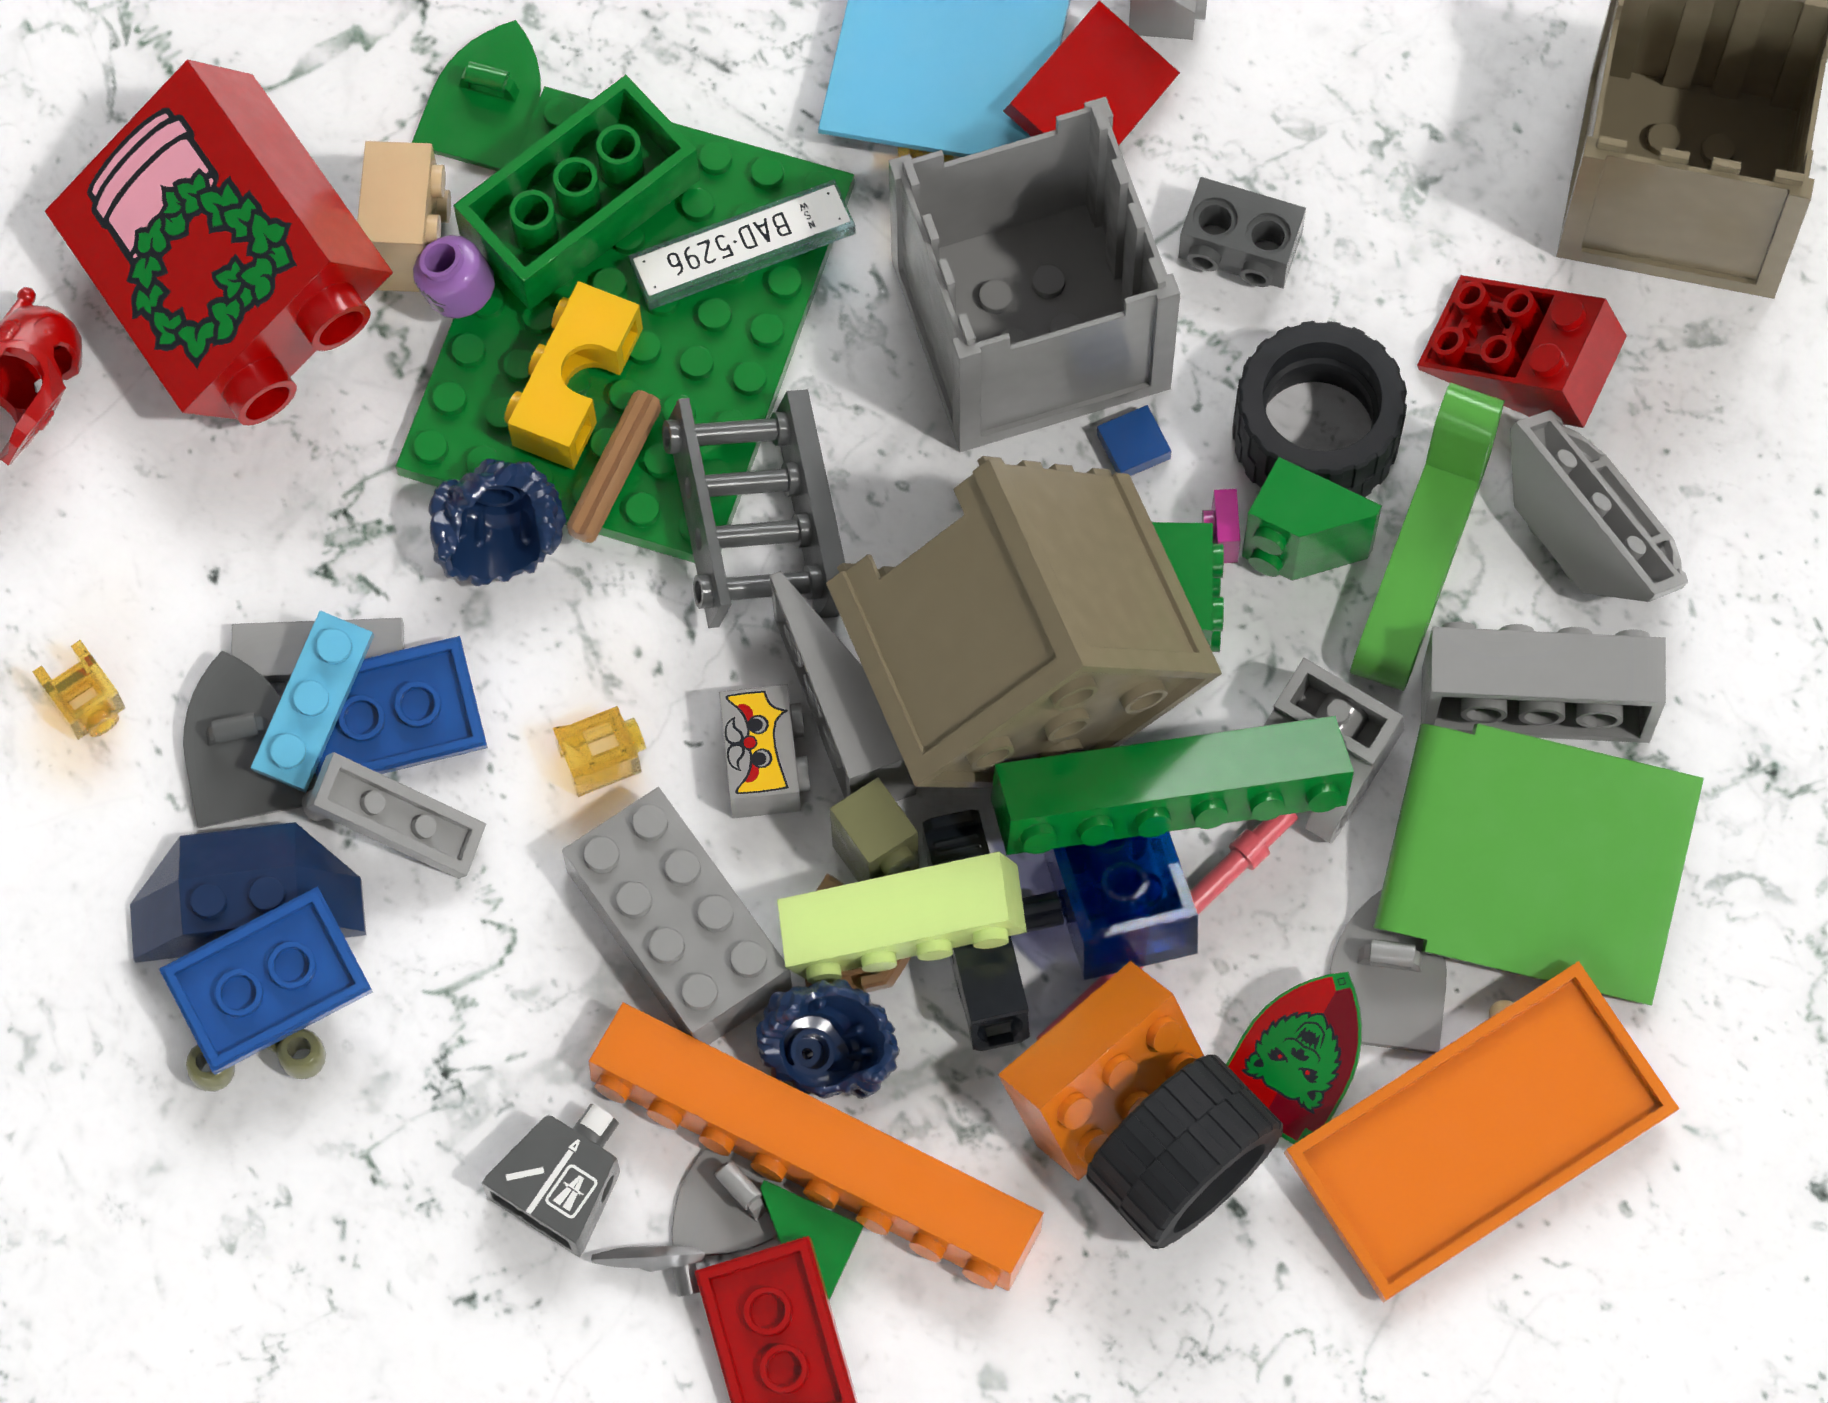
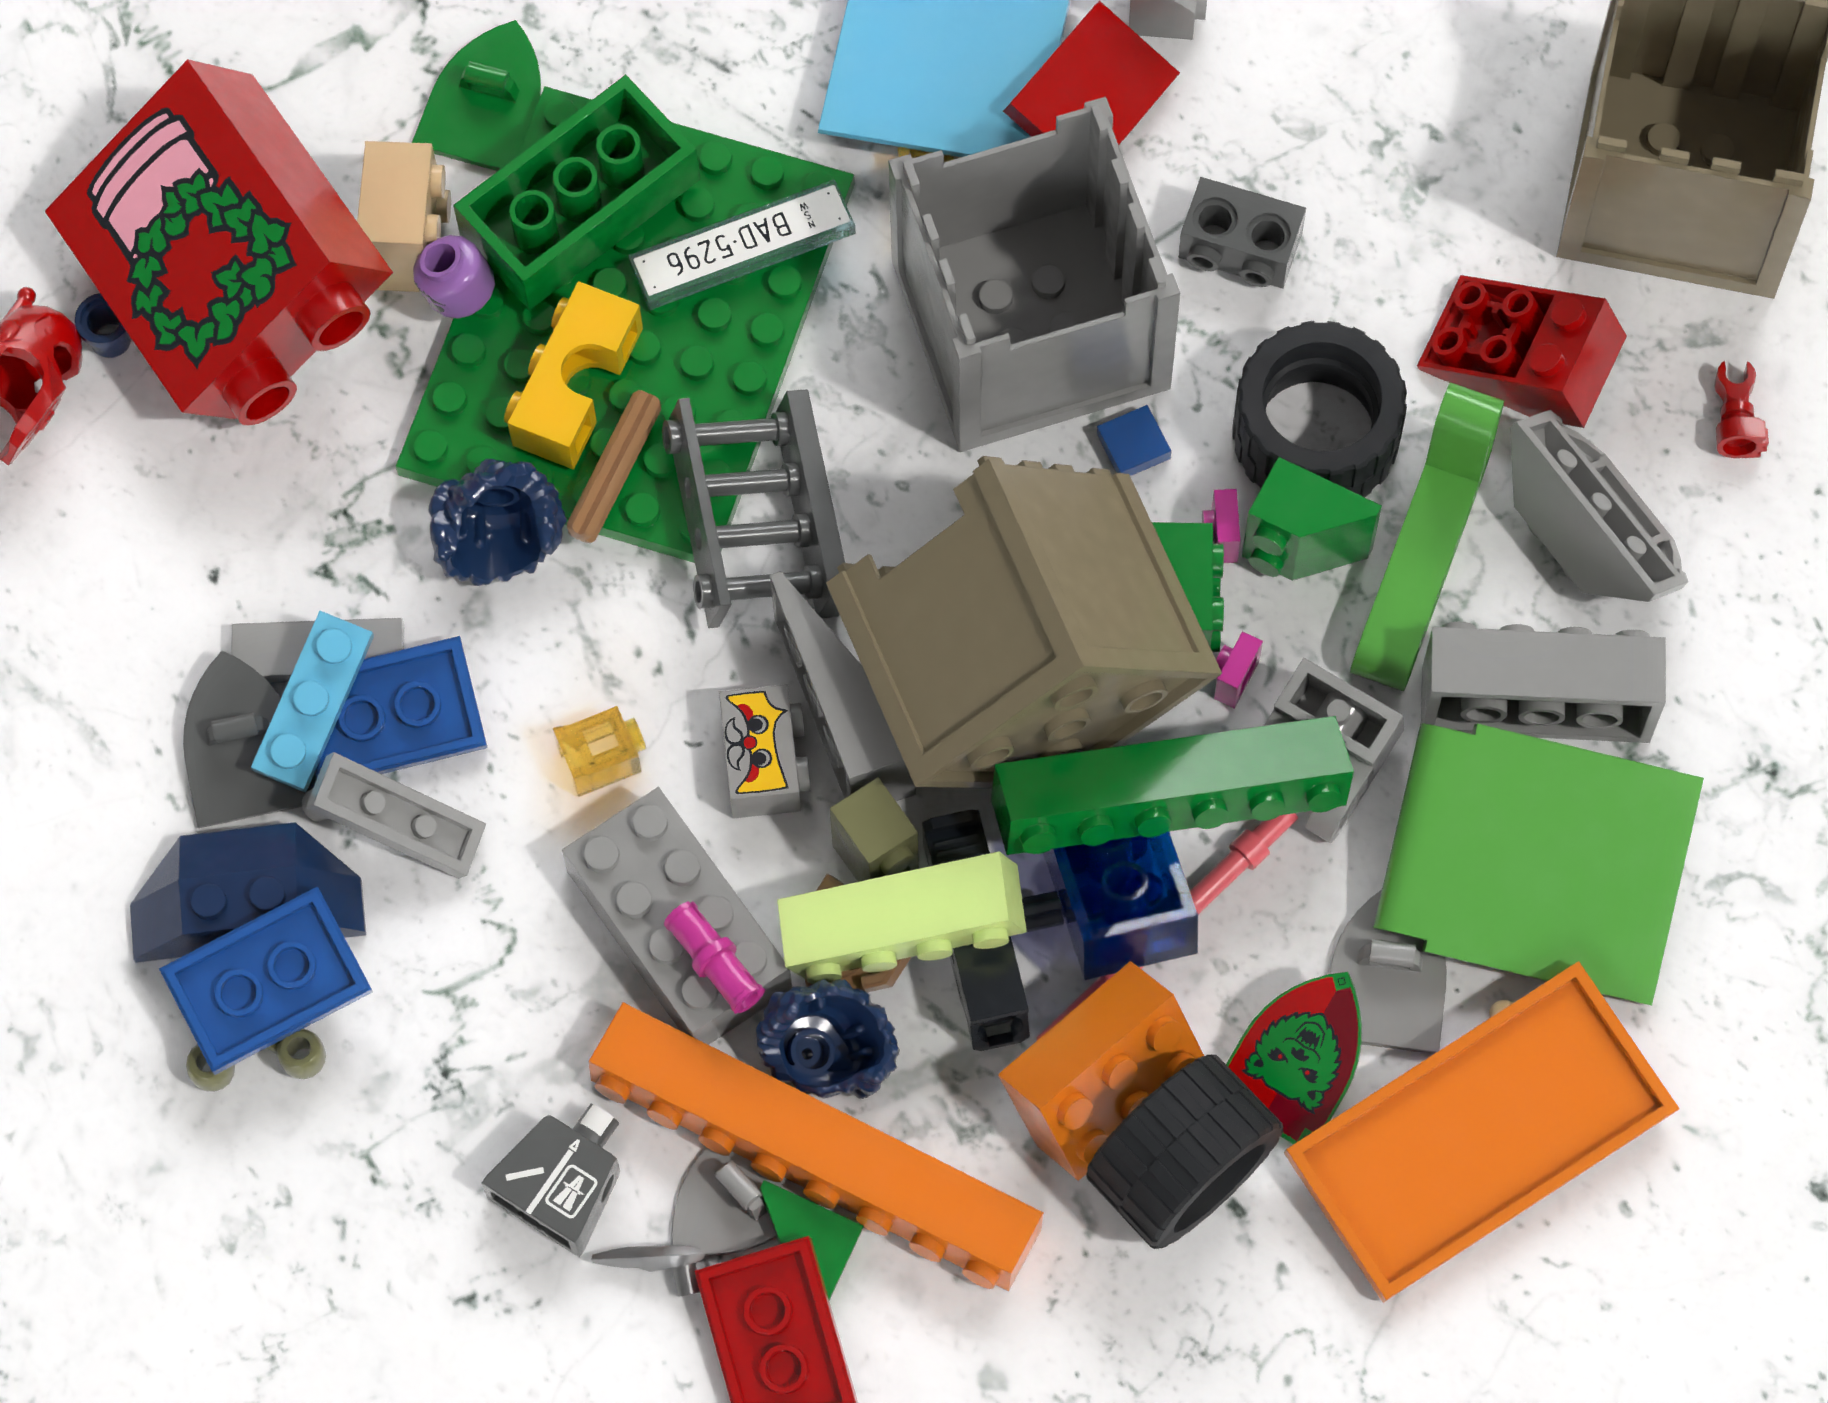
clear yellow window [32,640,125,740] -> none
none -> dark blue piece [75,293,131,358]
none -> dark pink pin [664,901,765,1014]
none -> dark pink plate [1214,631,1263,709]
none -> red piece [1714,361,1769,458]

